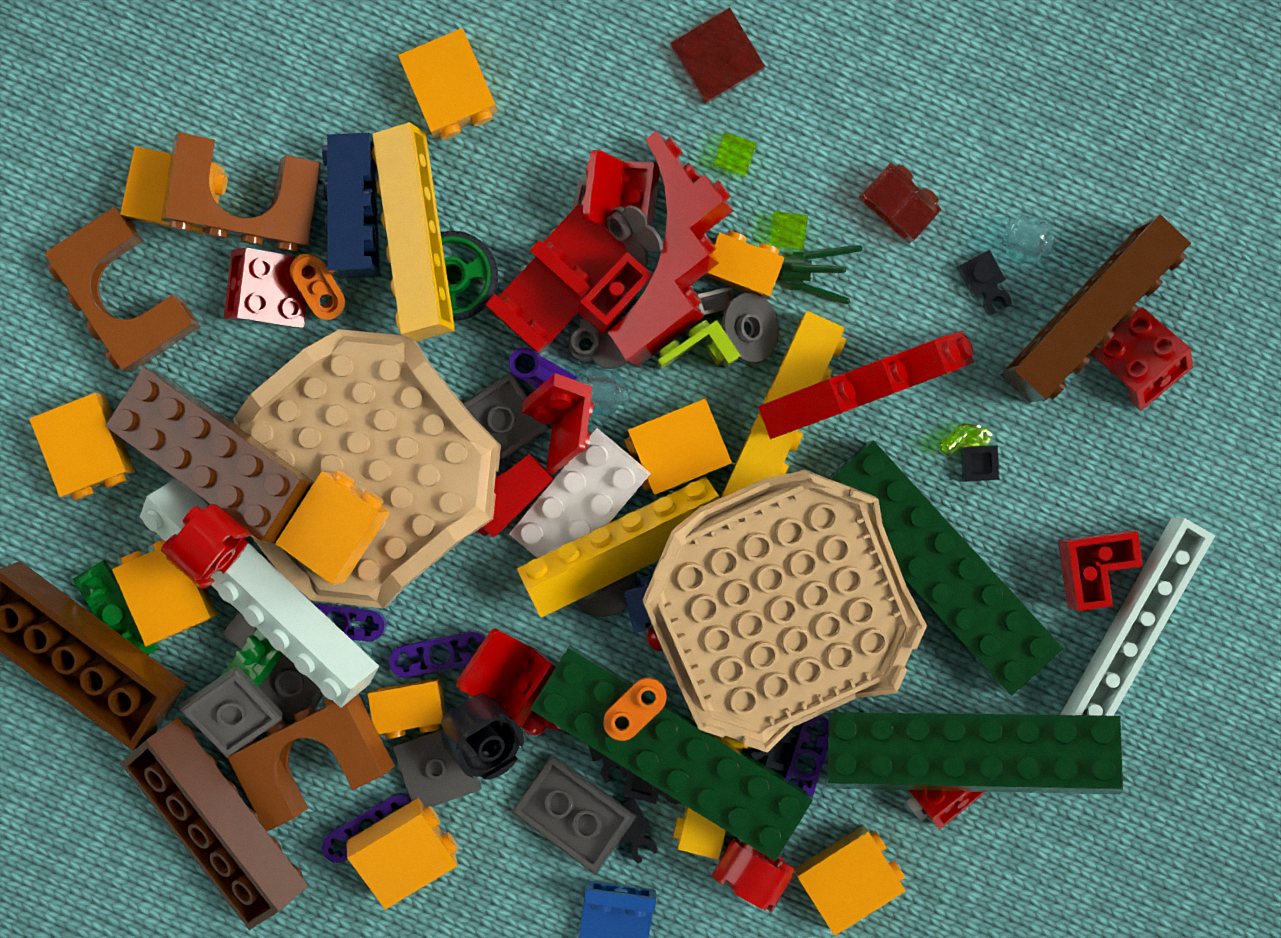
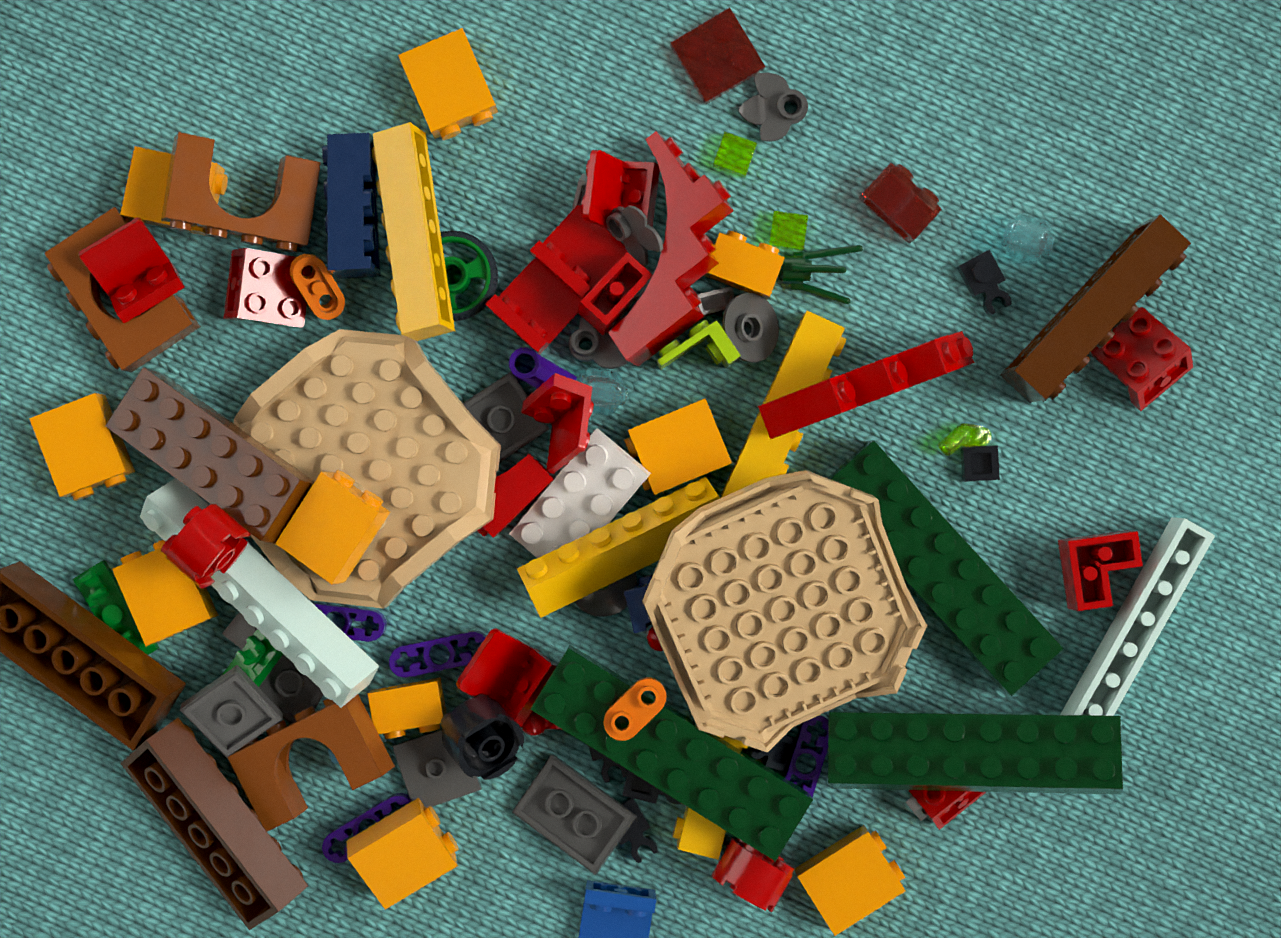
none -> red bracket [78,217,185,324]
none -> dark grey plate [738,73,808,142]

